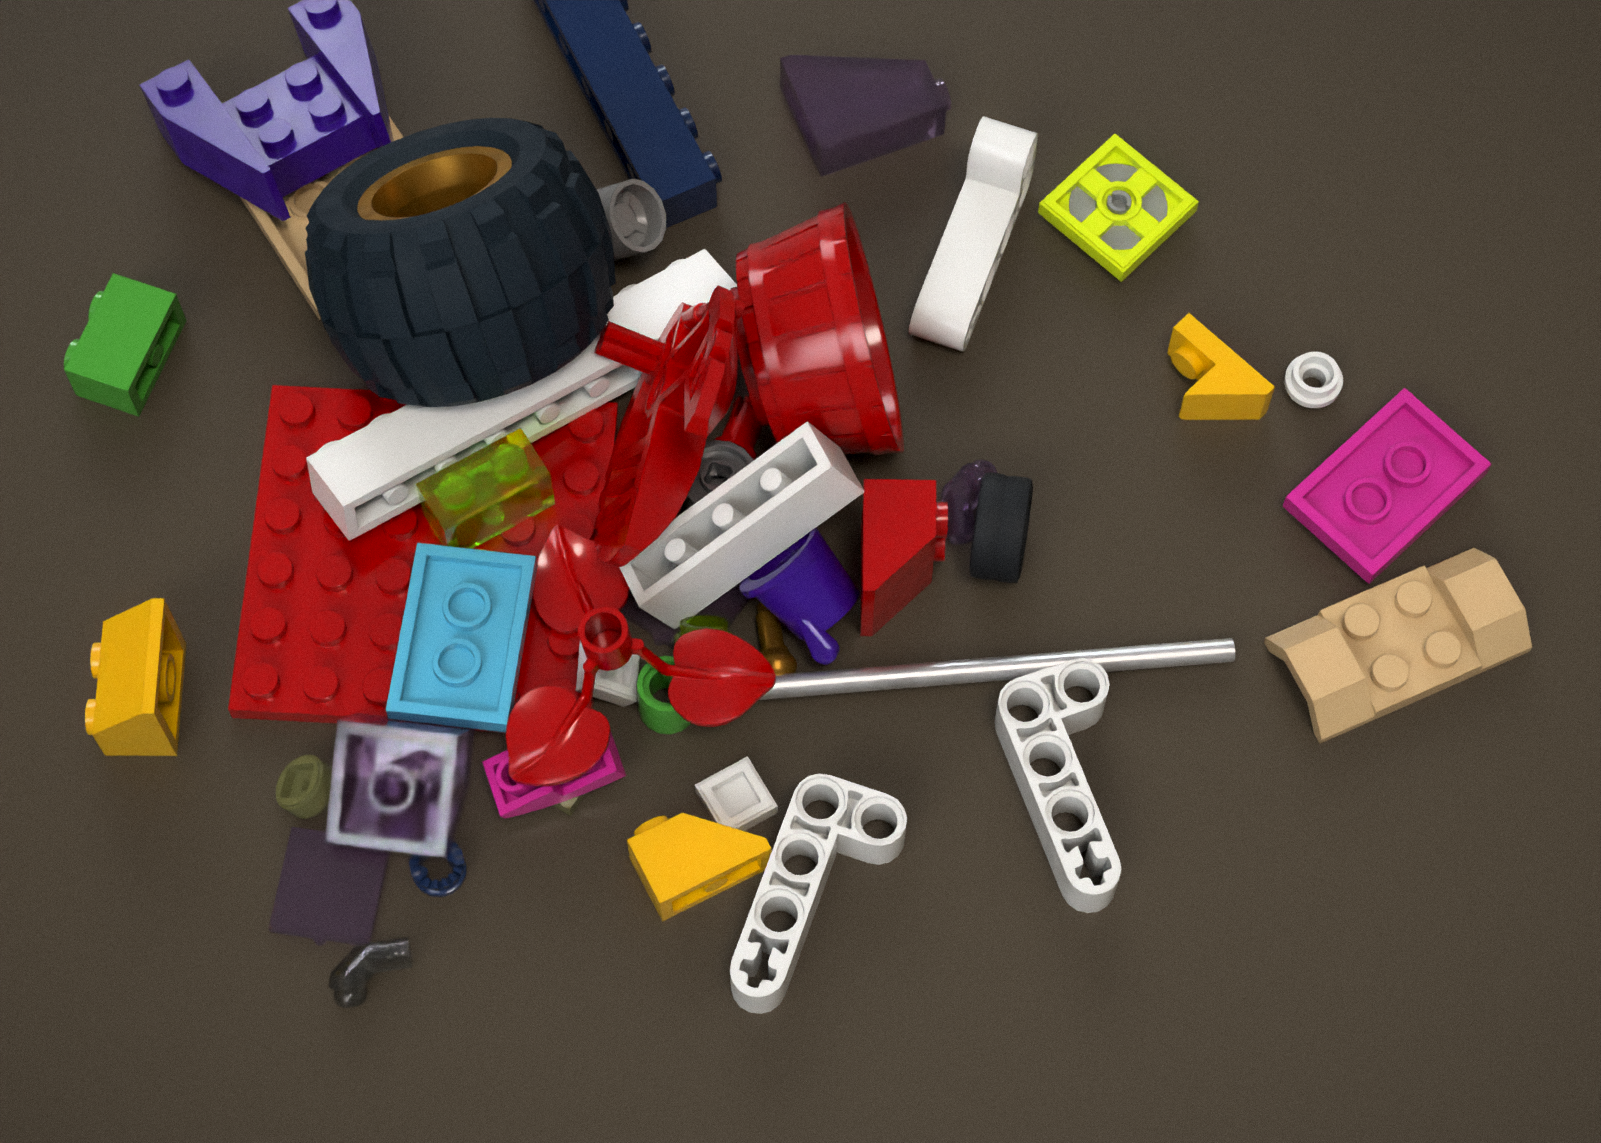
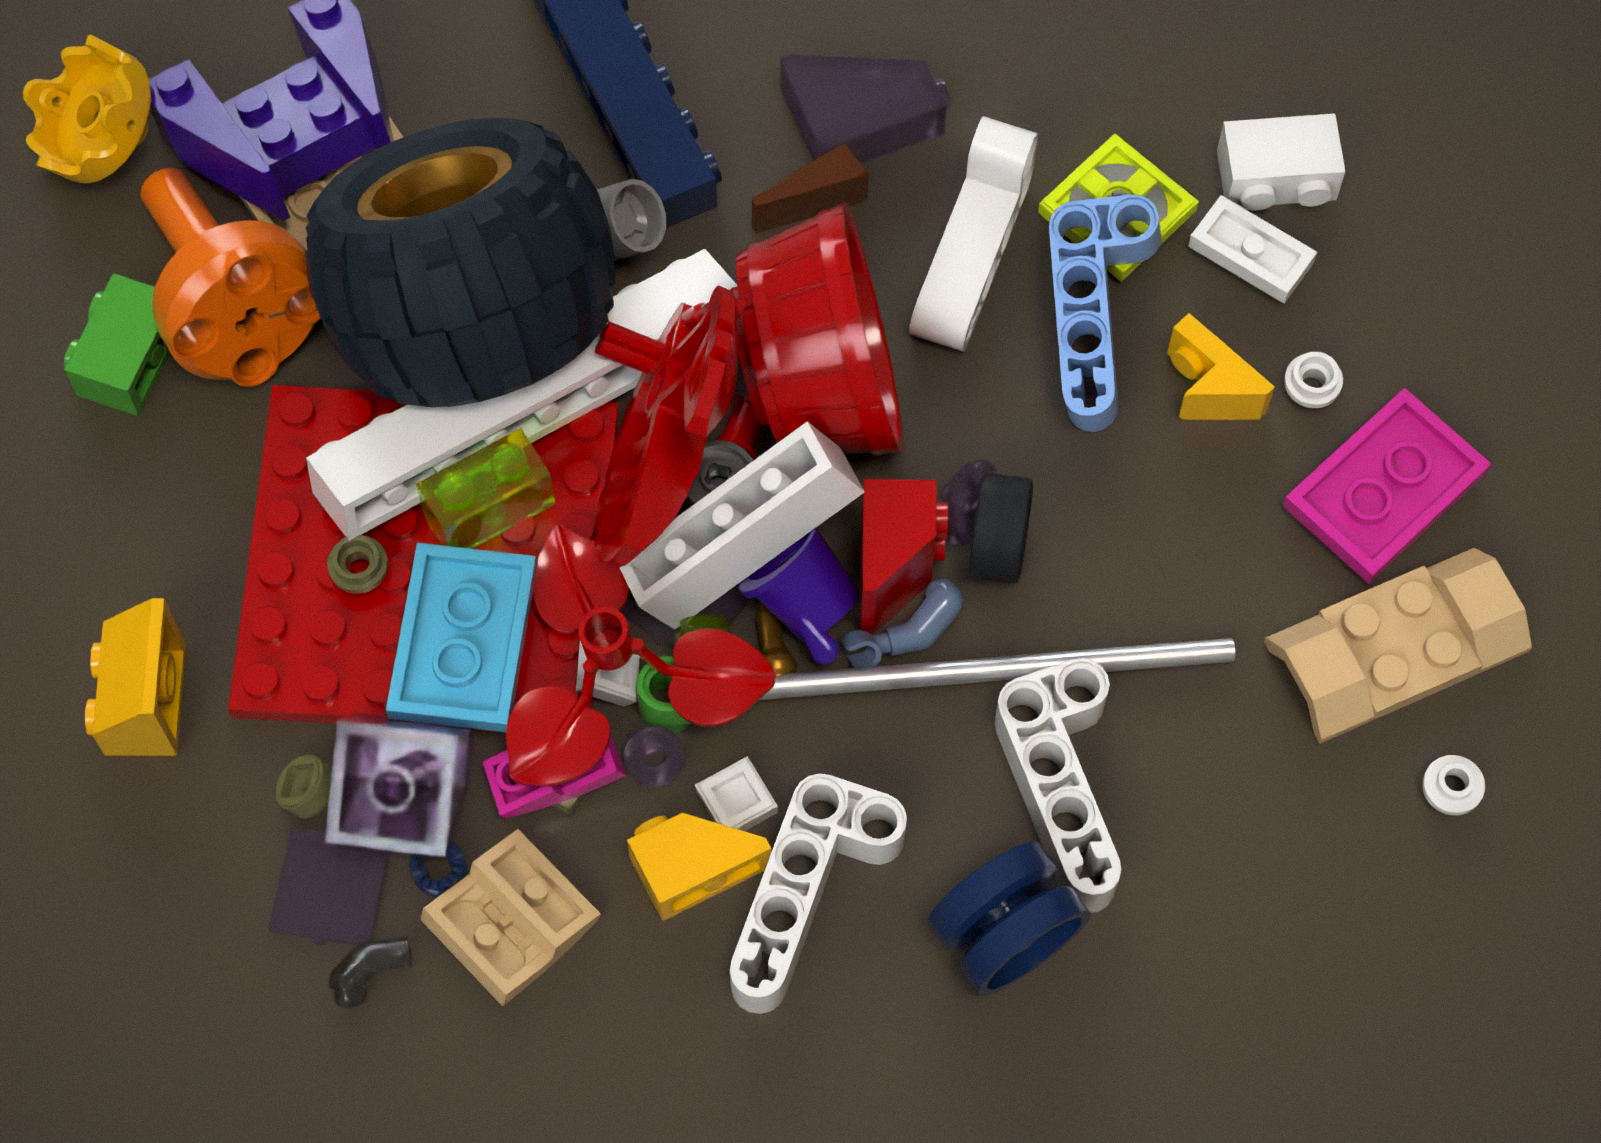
none -> yellow plate [23,35,151,184]
none -> orange piece [140,168,321,387]
none -> olive plate [327,535,388,594]
none -> tan slope [420,829,601,1007]
none -> clear purple plate [624,727,685,787]
none -> reddish brown slope [752,143,869,233]
none -> sand blue arm [841,578,964,668]
none -> dark blue wheel [928,841,1091,996]
none -> light blue beam [1049,194,1162,432]
none -> white plate [1188,195,1317,304]
none -> white brick [1217,113,1346,211]
none -> white plate [1422,755,1485,816]

